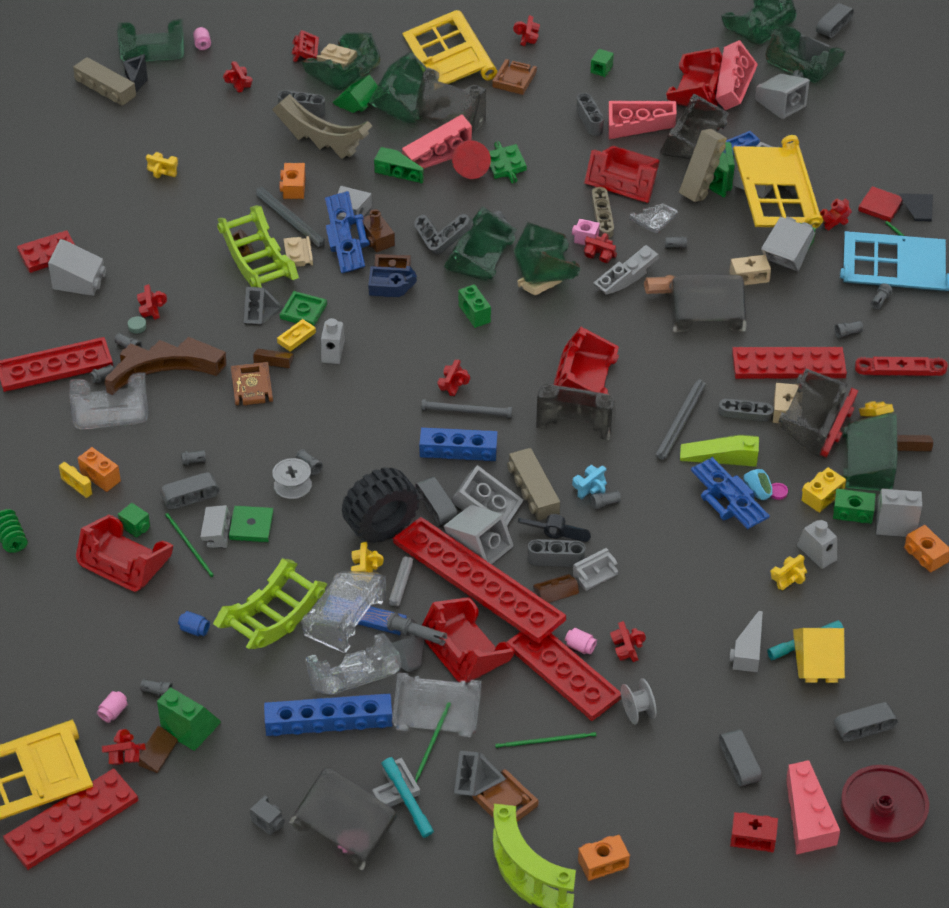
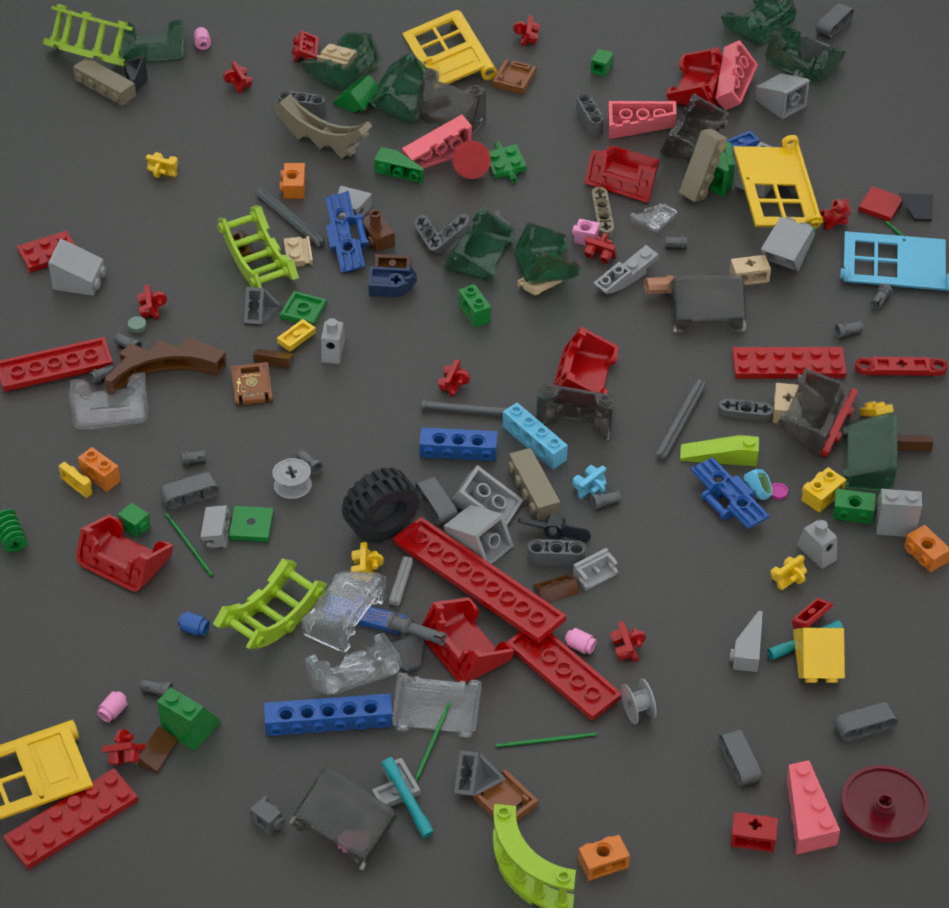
none -> lime fence [43,4,132,66]
none -> medium azure brick [502,403,568,470]
none -> red slope [791,597,833,629]

